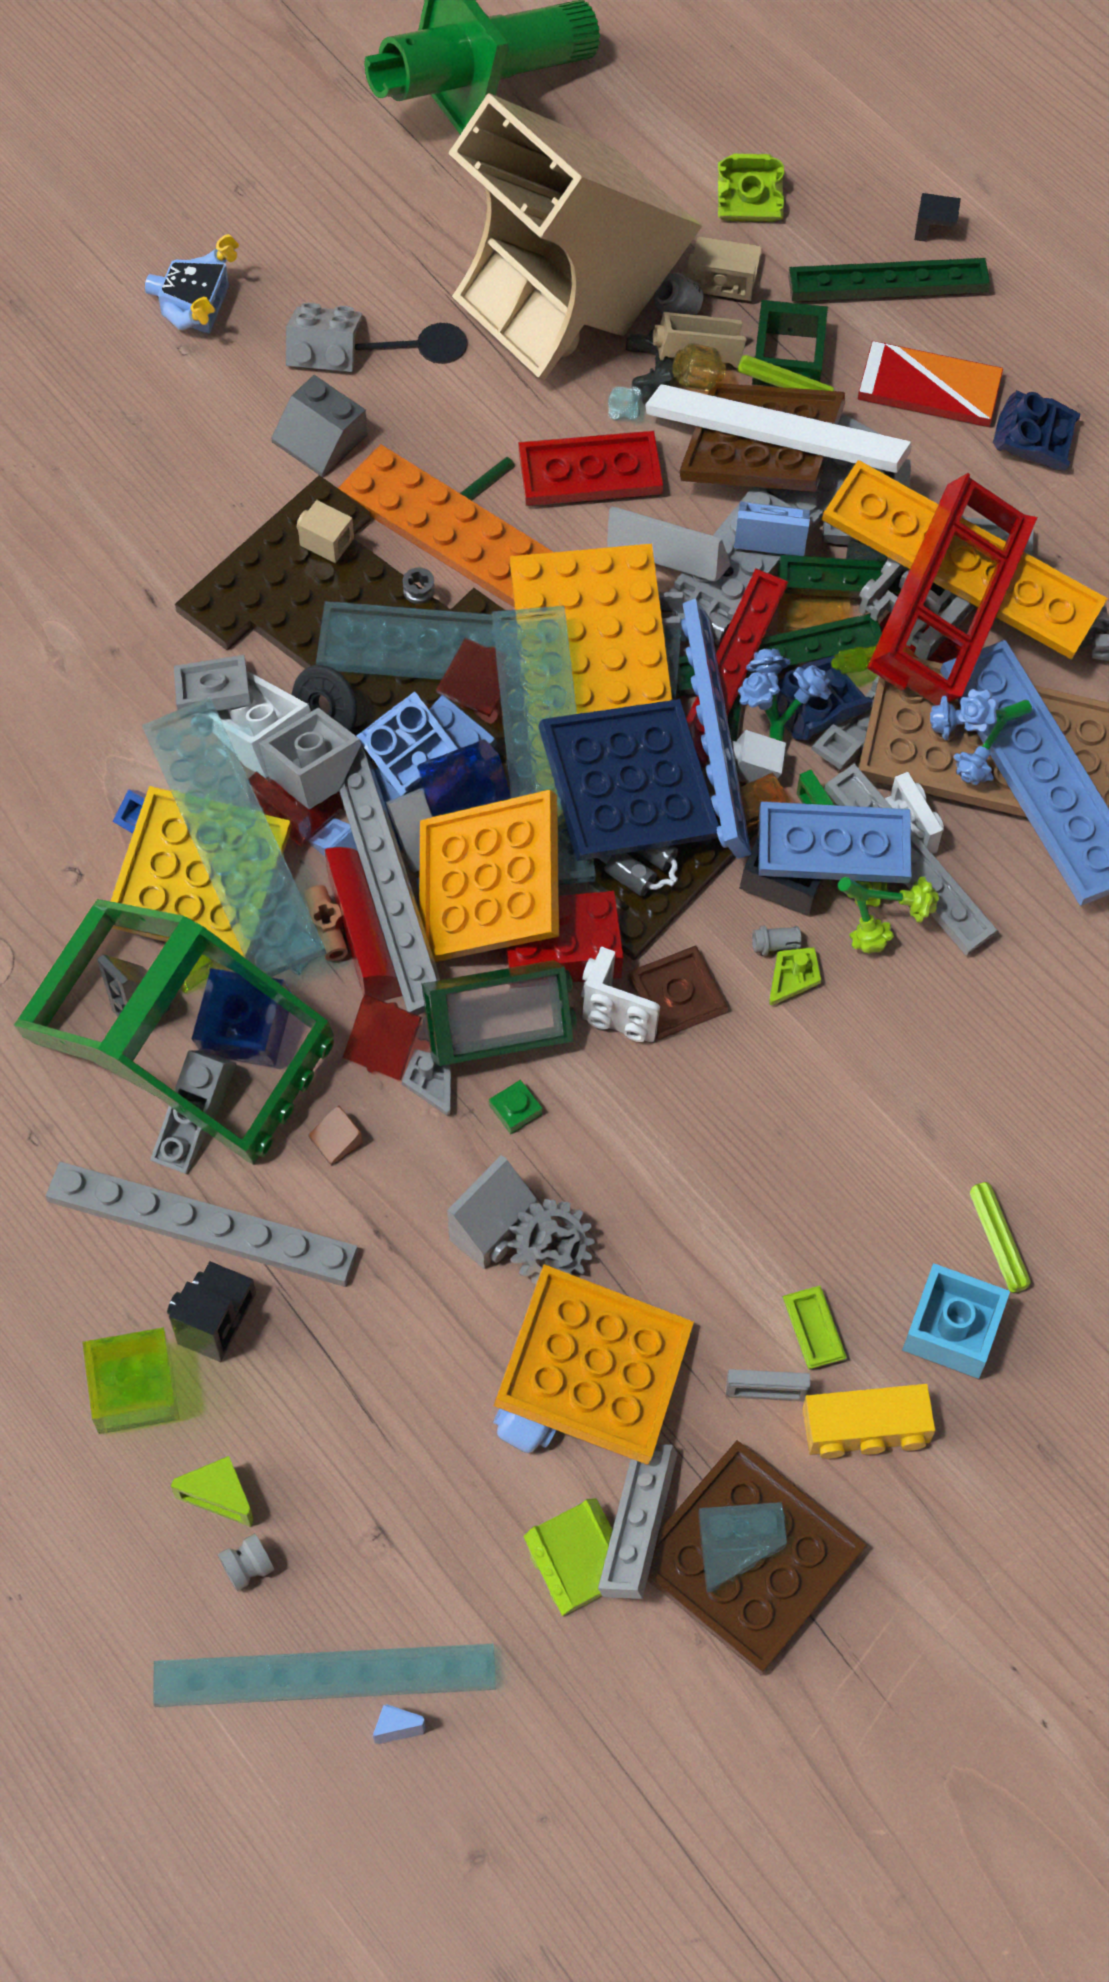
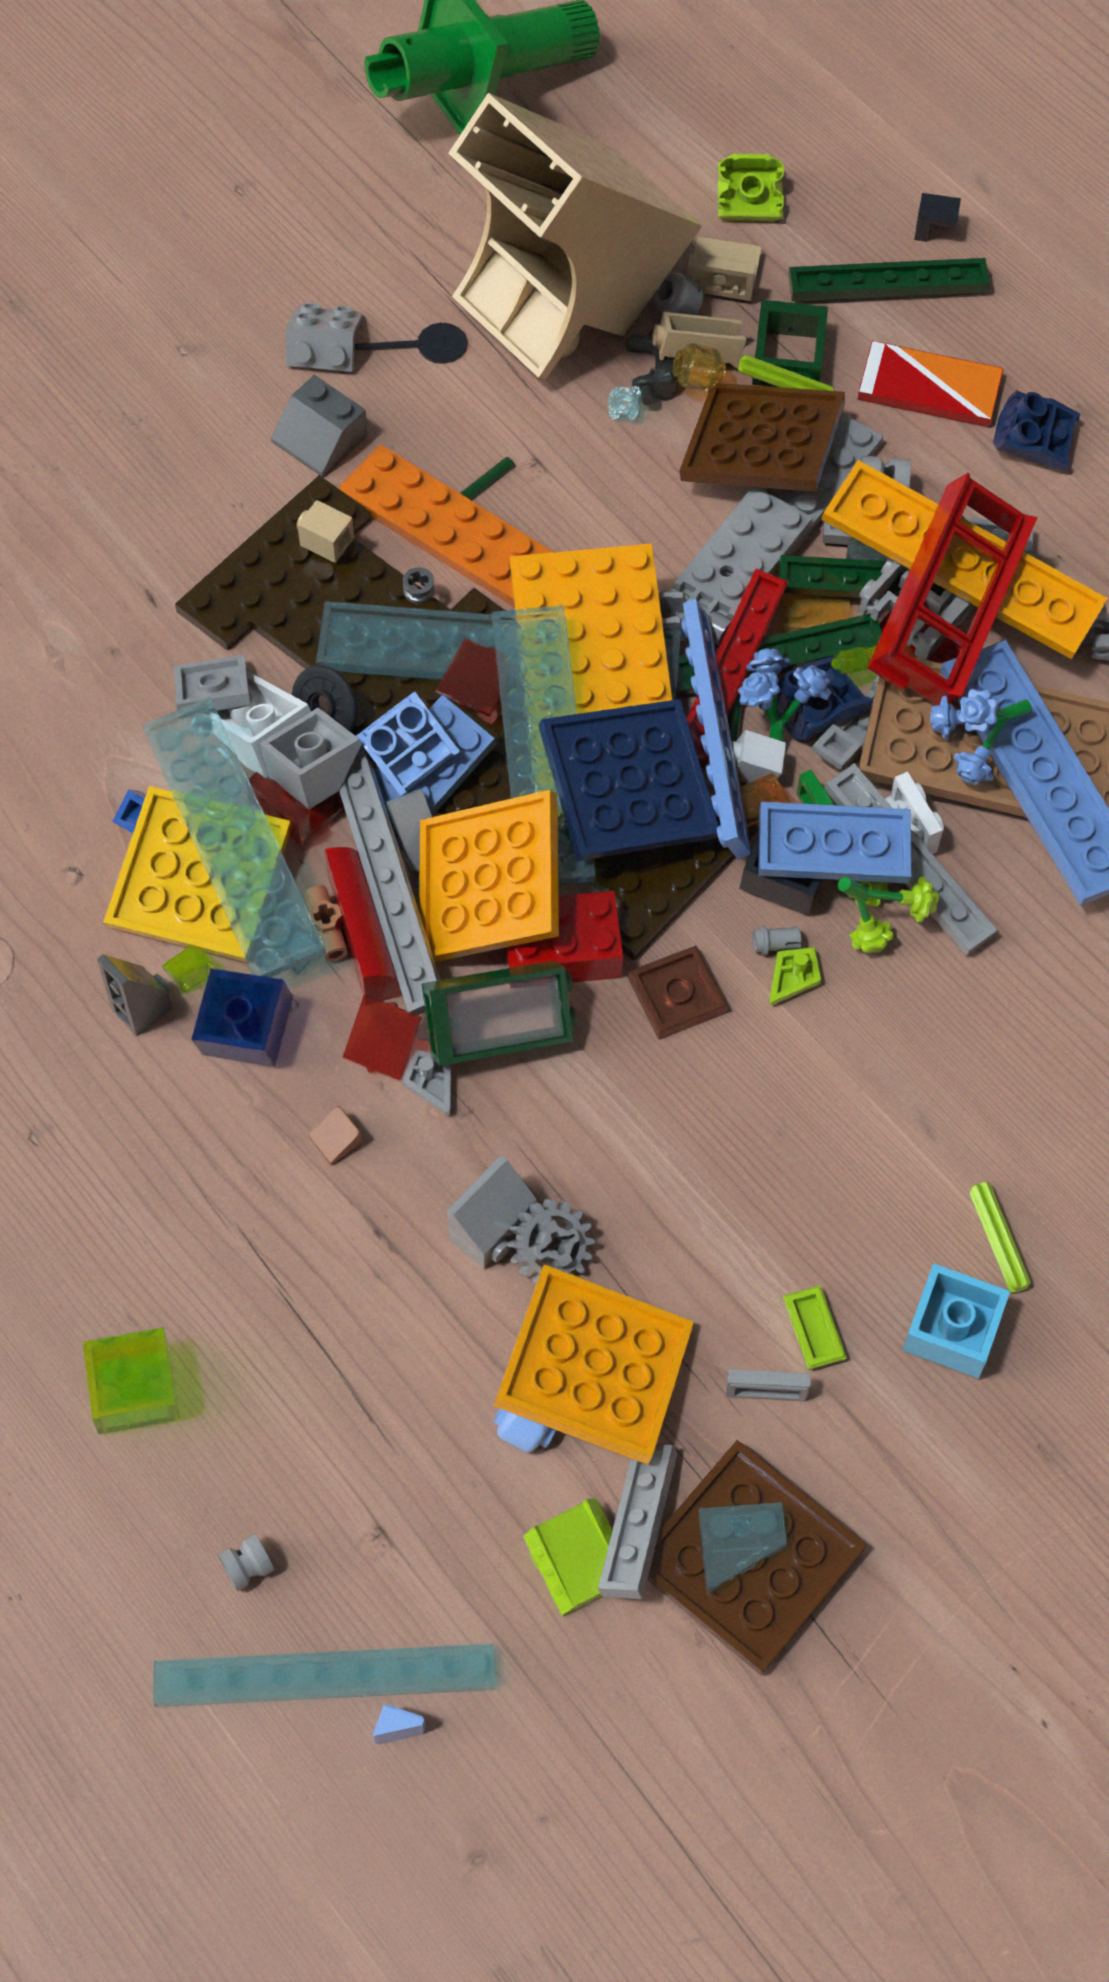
green window [14,899,334,1165] -> none
light grey plate [46,1162,358,1287] -> none
torso [145,234,239,334] -> none
light grey slope [150,1050,236,1174] -> none
black brick [167,1261,256,1362] -> none
lime slope [170,1456,254,1527] -> none
light blue slope [309,818,358,856] -> none
clear blue bracket [417,739,511,817] -> none
green plate [489,1079,542,1135] -> none
red plate [518,431,663,506] -> none
white bracket [581,947,660,1042] -> none
dark grey piece [598,845,679,897] -> none
light grey slope [607,506,730,581] -> none
white tile [645,384,911,473] -> none
light blue slope [734,501,810,556] -> none
yellow brick [802,1384,935,1459] -> none

